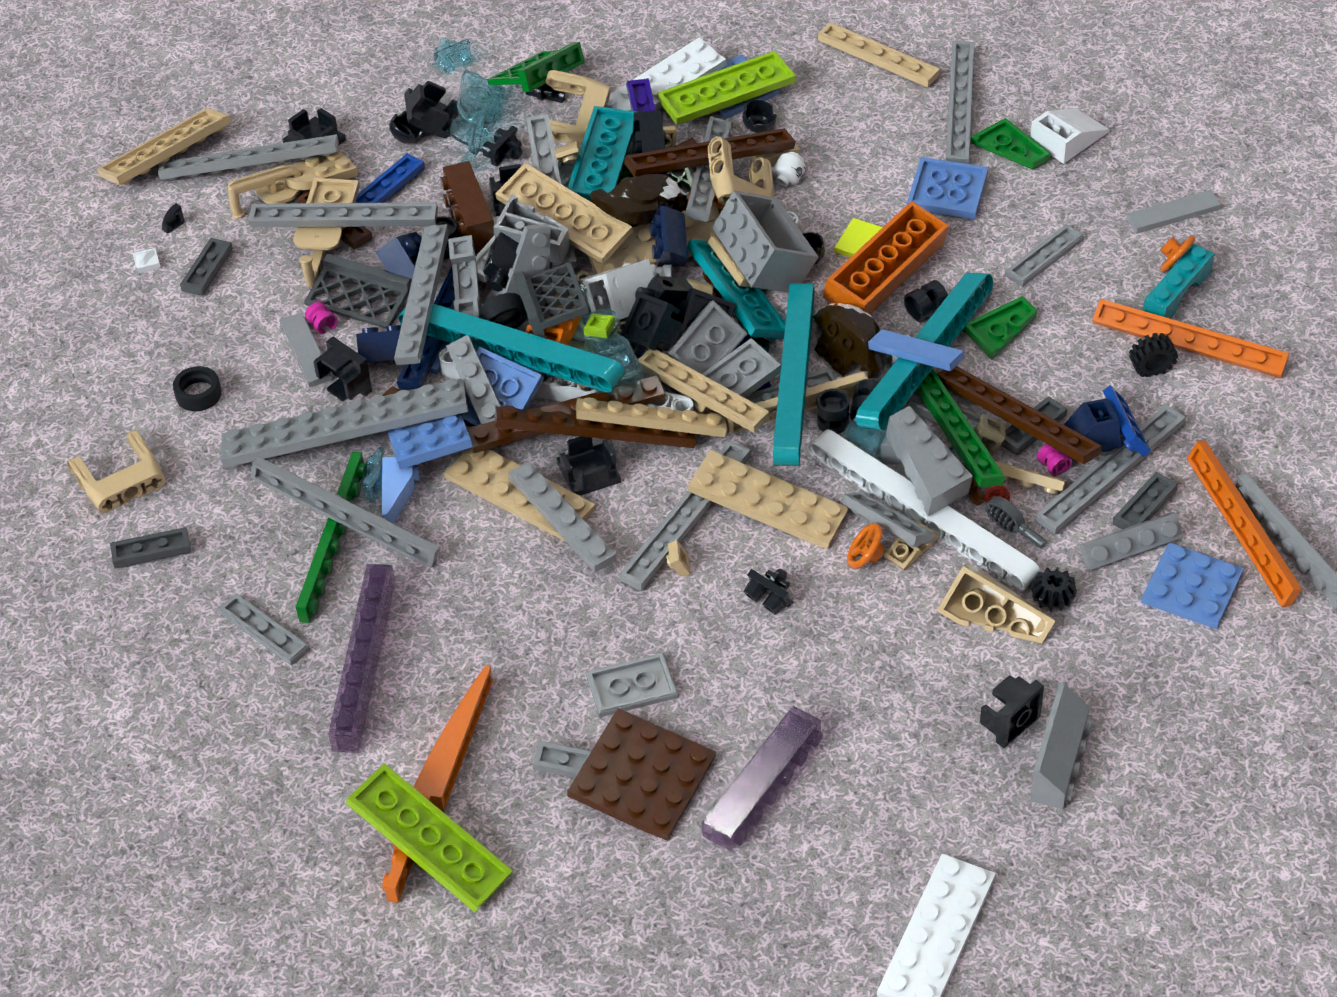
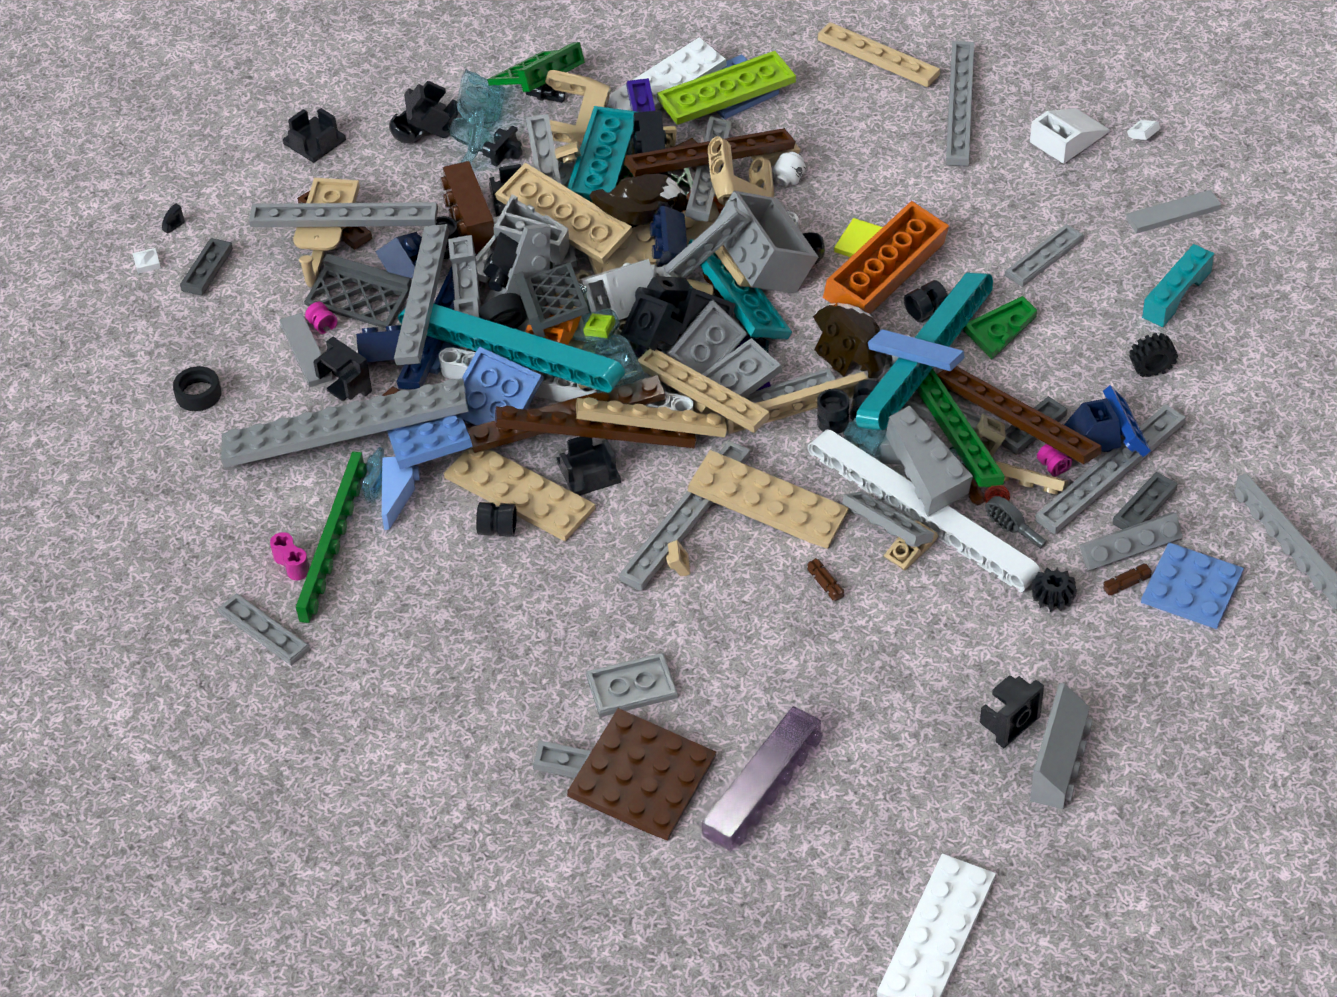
tan connector [67,430,165,513] -> none
tan plate [97,108,231,185] -> none
dark grey plate [110,527,191,568] -> none
light grey plate [158,134,339,180] -> none
tan plate [227,150,358,219] -> none
light grey plate [250,456,439,568] -> none
clear purple brick [328,564,396,753] -> none
lime plate [346,763,513,912] -> none
blue plate [355,153,425,203] -> none
orange slope [382,665,493,903] -> none
clear light blue hips [432,37,473,74] -> none
light grey plate [446,335,502,424] -> none
light grey plate [508,461,616,573] -> none
black hair [742,99,777,133] -> none
black hips [743,568,794,614] -> none
teal beam [773,283,814,466] -> none
orange piece [847,523,884,569] -> none
medium blue plate [907,157,988,220] -> none
tan wedge [937,563,1056,643] -> none
green wing [971,118,1050,170] -> none
orange plate [1092,299,1289,378] -> none
orange piece [1160,235,1196,272] -> none
orange plate [1187,440,1302,608] -> none
none -> dark pink axle [270,532,309,581]
none -> black wheel [476,502,517,537]
none -> light grey tile [664,206,750,278]
none -> reddish brown axle [807,558,844,601]
none -> reddish brown axle [1103,563,1152,596]
none -> white tile [1127,120,1160,140]

